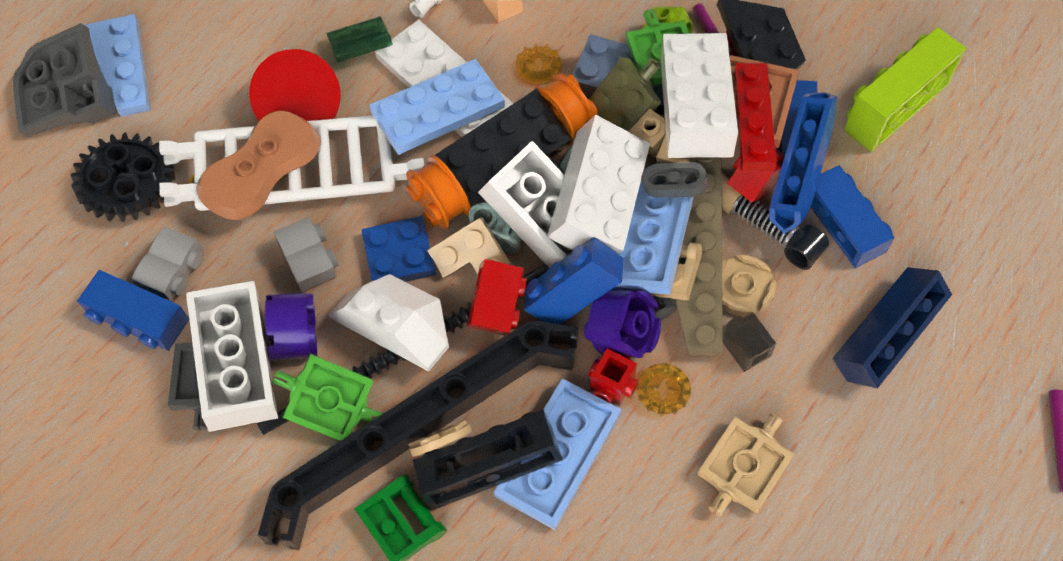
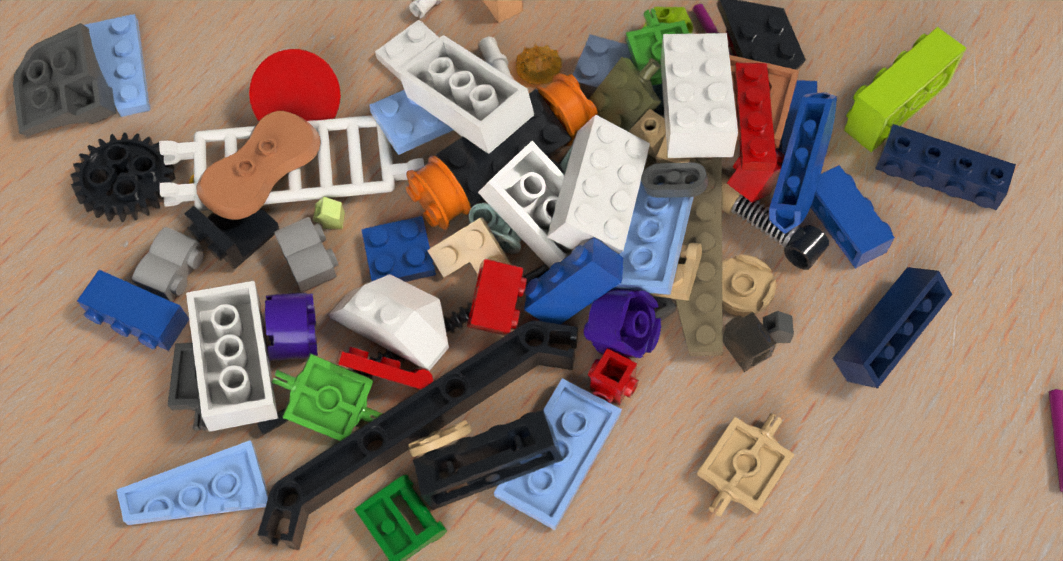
clear green plate [326,16,393,62] -> none
clear yellow gear [637,363,691,416] -> none
none -> light blue wing [116,440,269,525]
none -> black bracket [184,206,280,269]
none -> yellowish green piece [313,197,345,229]
none -> red plate [335,347,433,389]
none -> white brick [398,35,534,154]
none -> white pin [478,37,514,80]
none -> dark grey piece [763,311,794,343]
none -> dark blue brick [875,124,1016,210]

